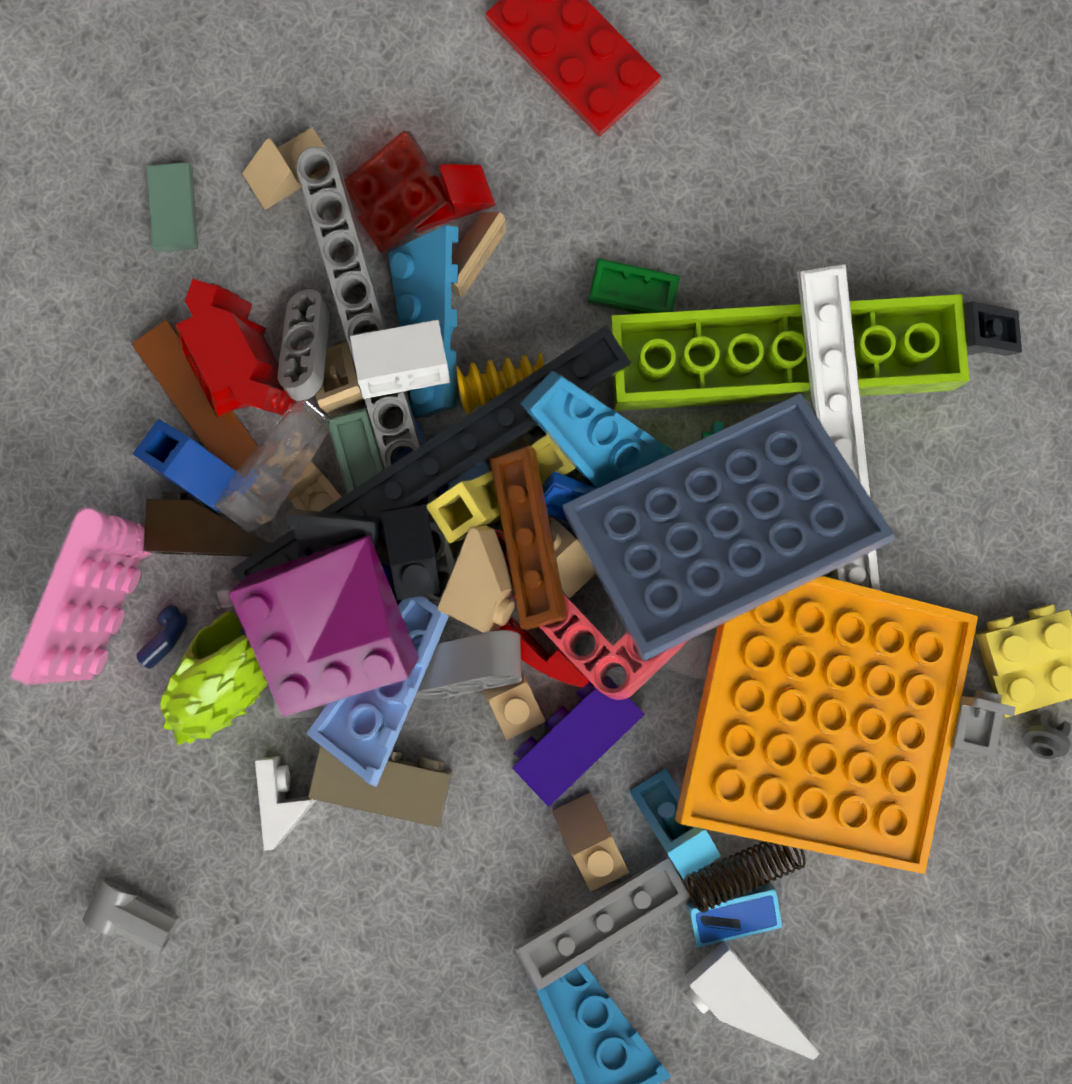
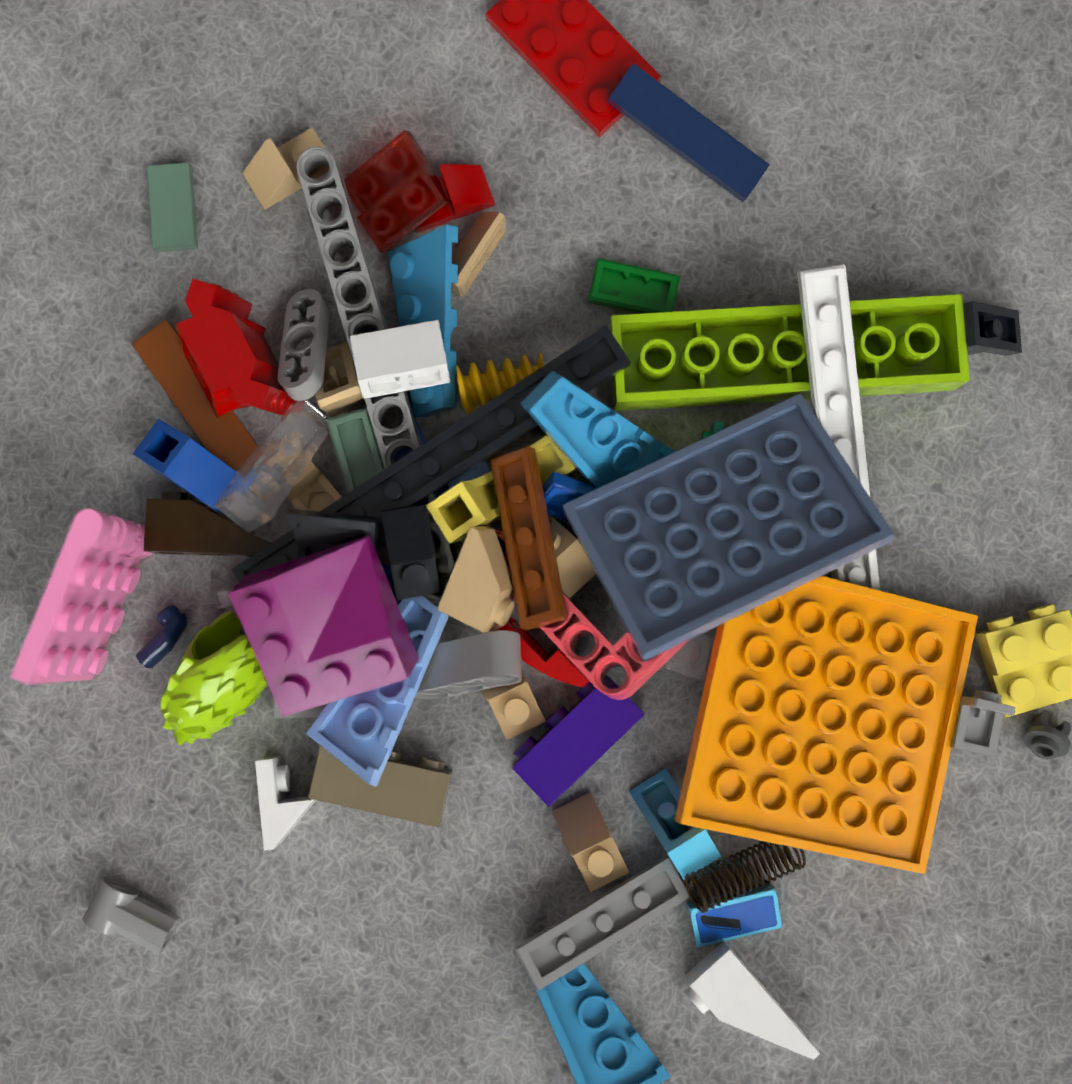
none -> dark blue tile [607,63,770,202]

